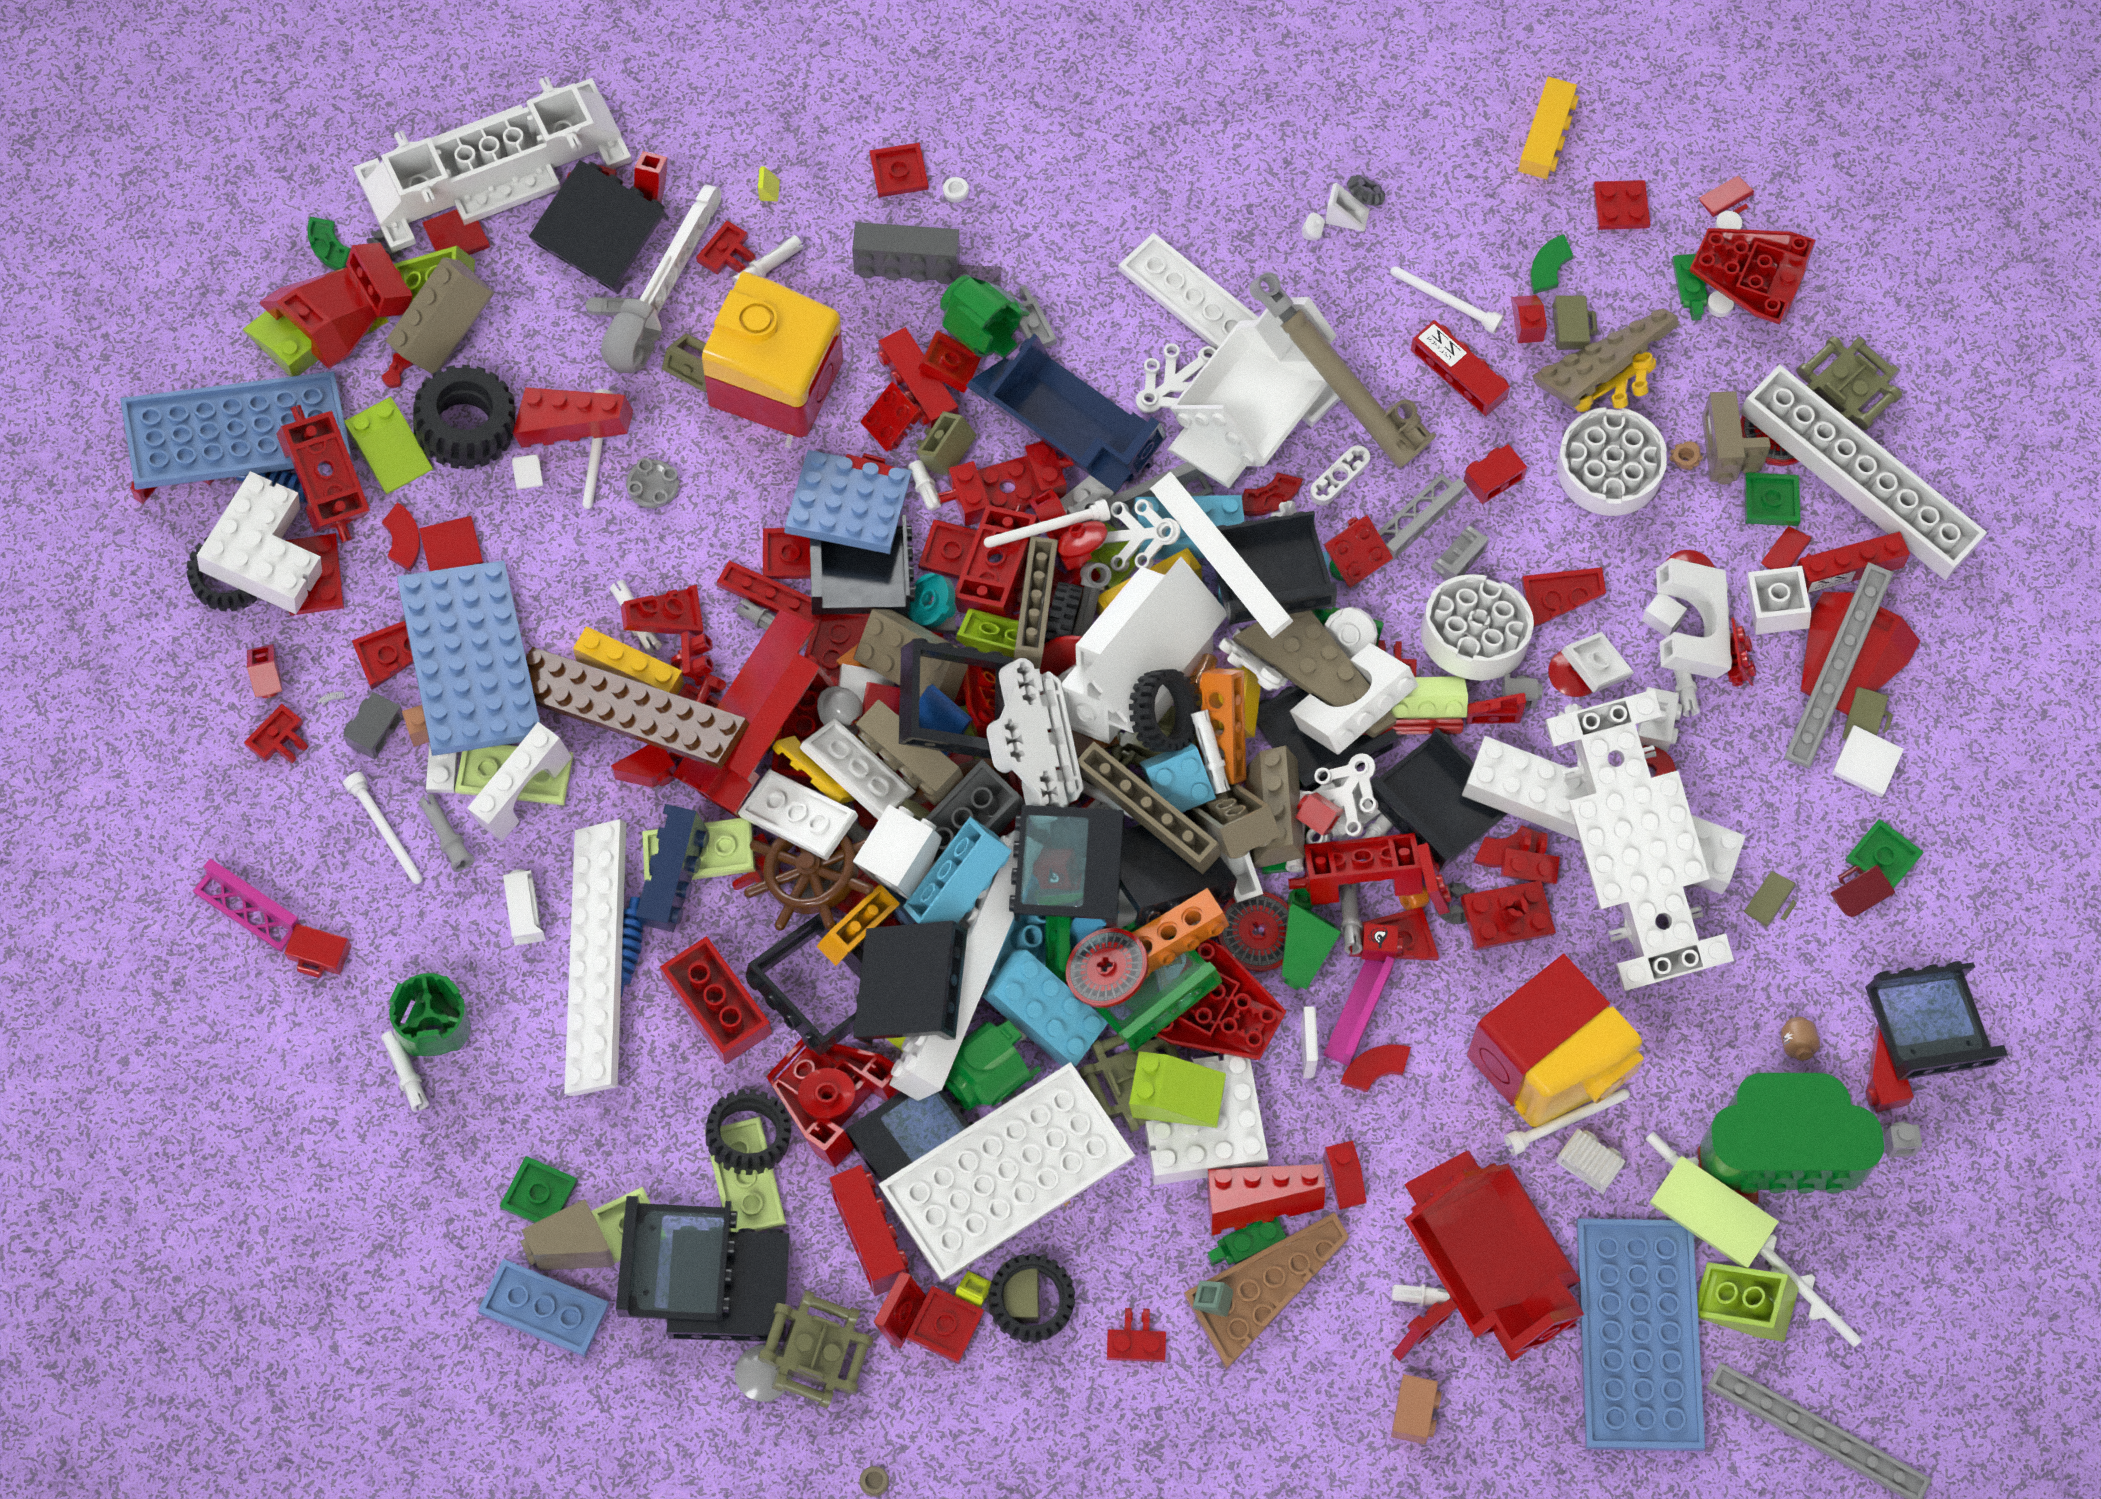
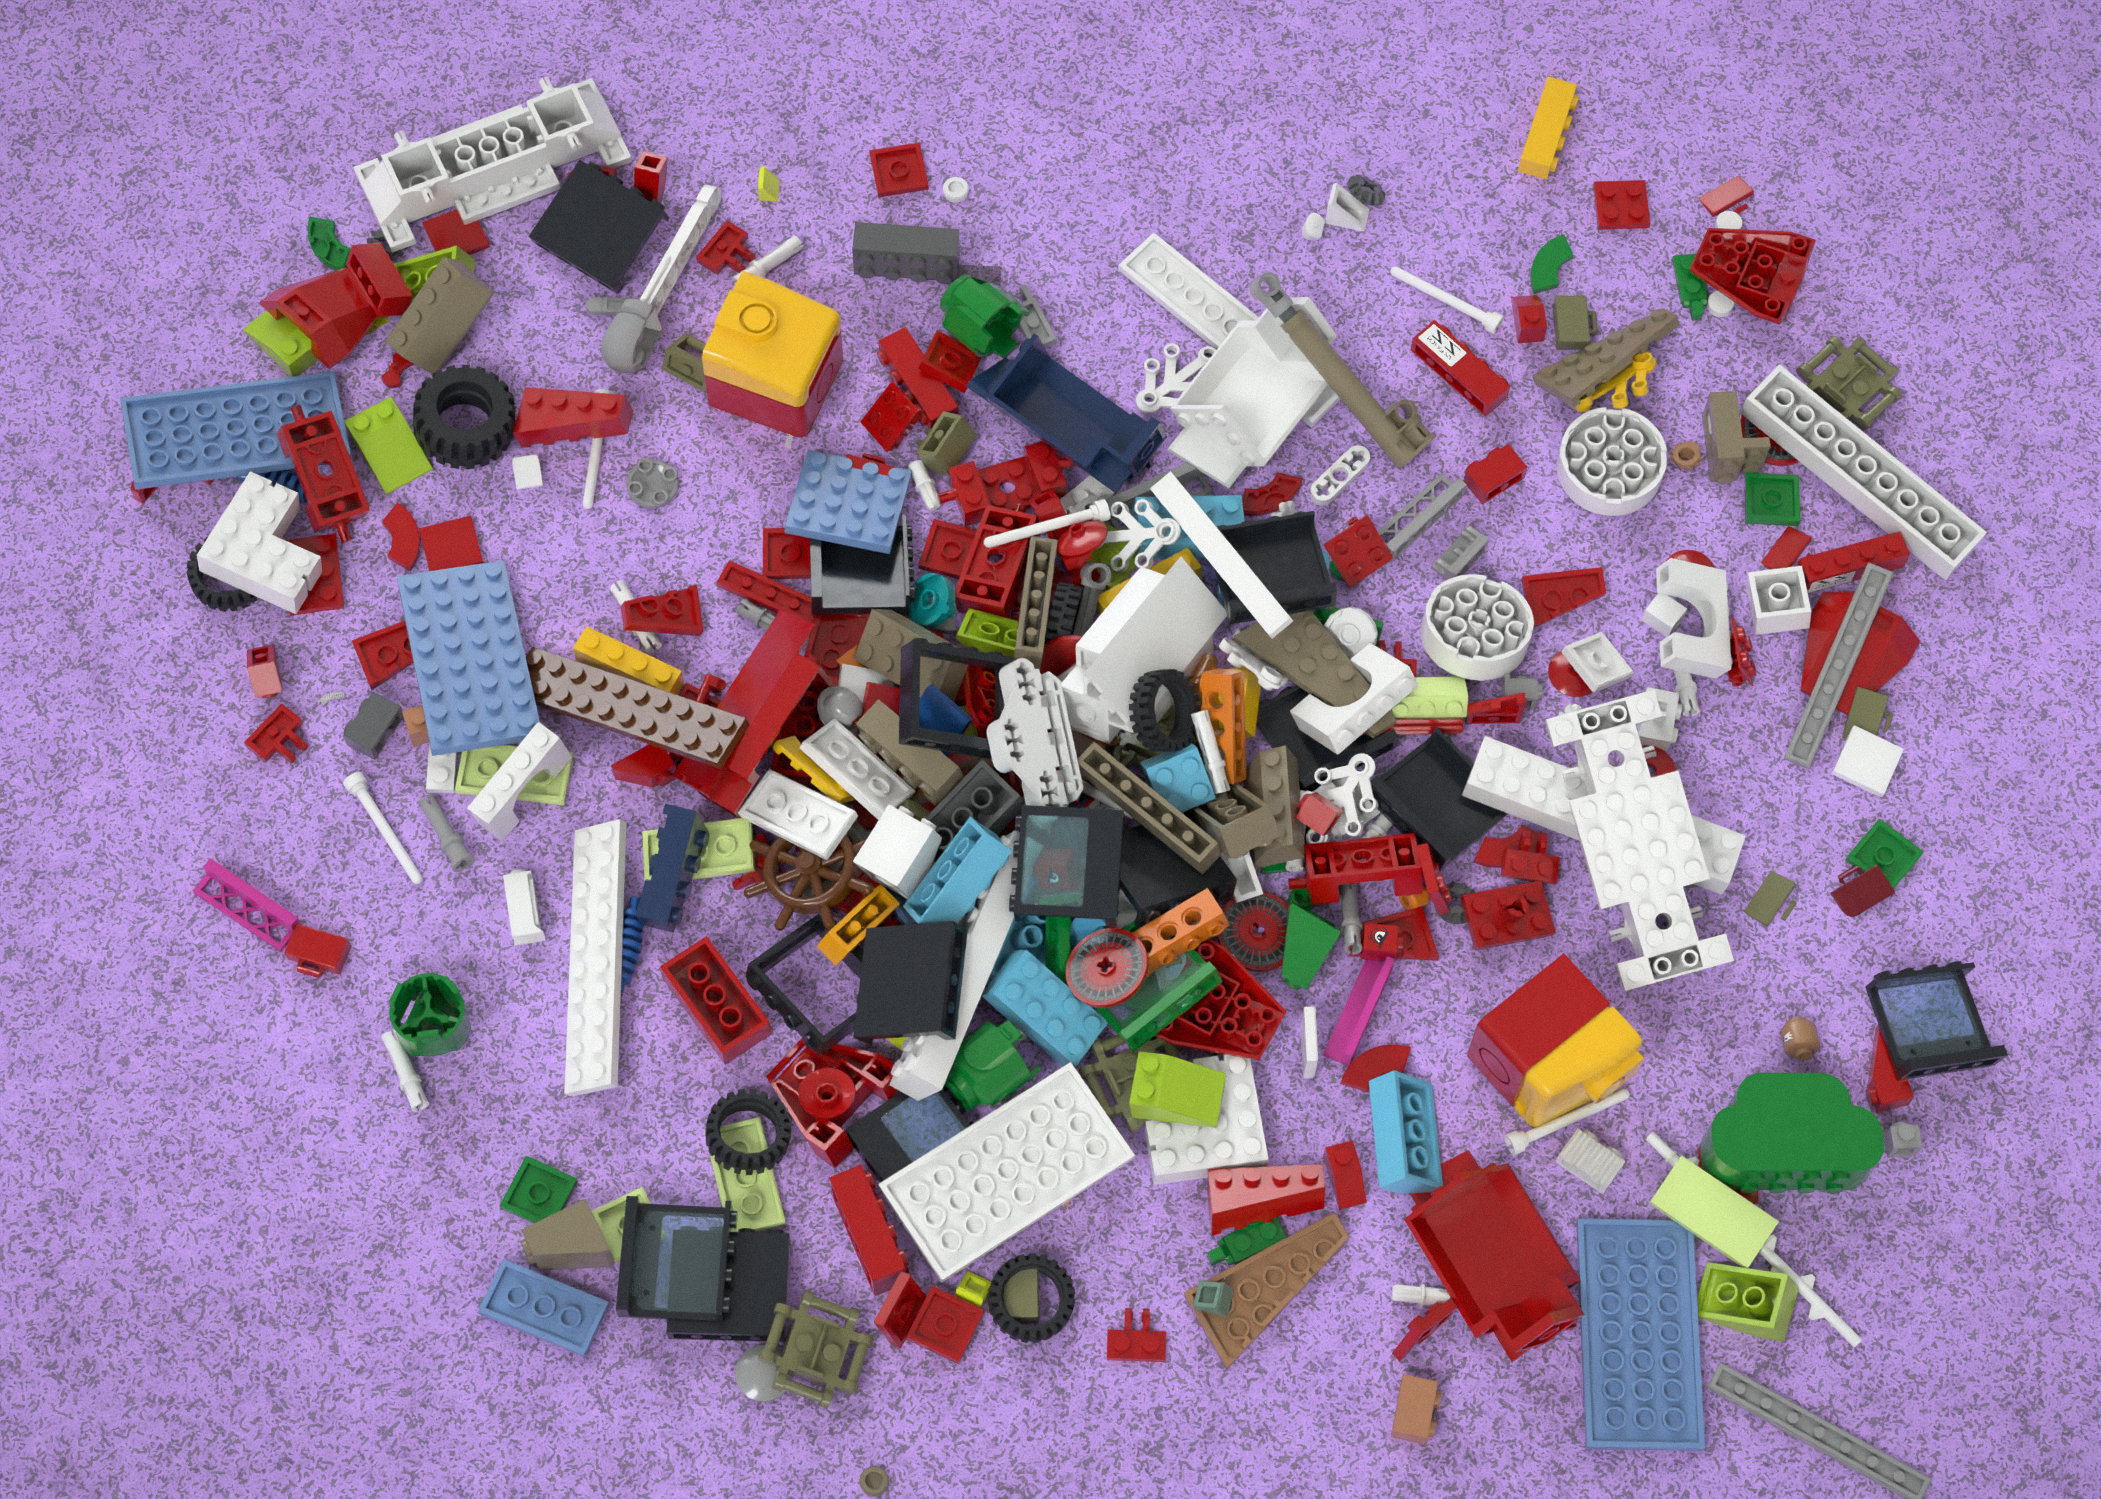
red hips [670,631,714,686] -> none
none -> medium azure slope [1369,1070,1443,1194]

